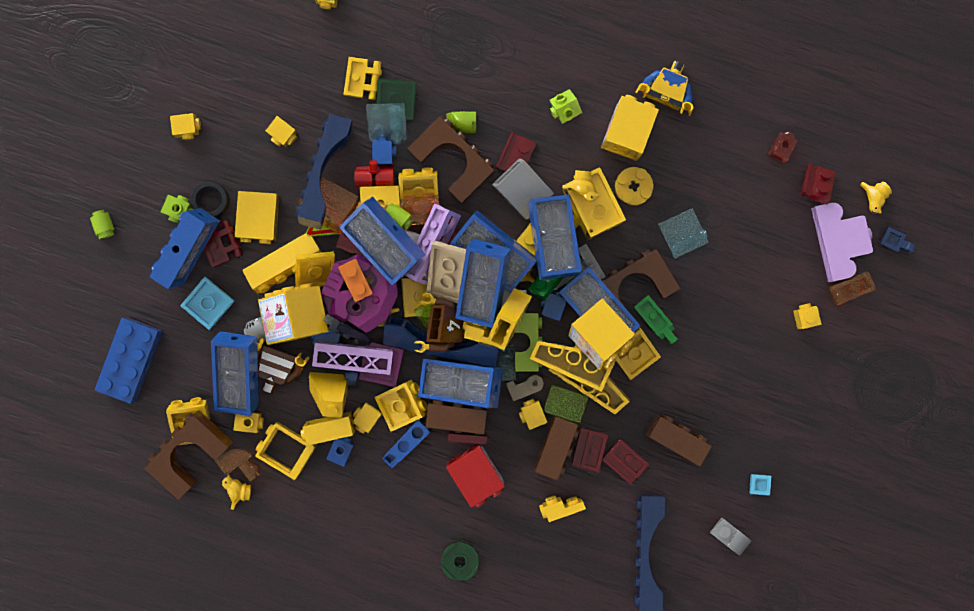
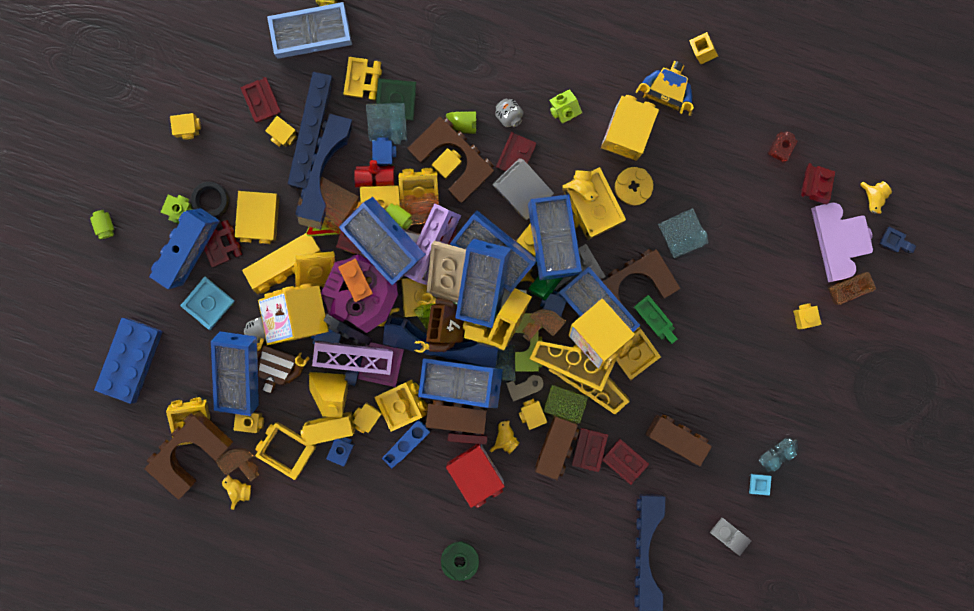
yellow plate [539,495,586,522] -> none
none -> dark red plate [240,77,282,124]
none -> clear brick [267,2,352,59]
none -> dark blue arch [288,72,334,189]
none -> yellow brick [432,148,462,180]
none -> yellow animal [490,421,520,454]
none -> light grey head [495,99,524,127]
none -> clear orange brick [523,309,566,341]
none -> yellow brick [689,32,718,64]
none -> clear light blue hinge [759,438,798,473]

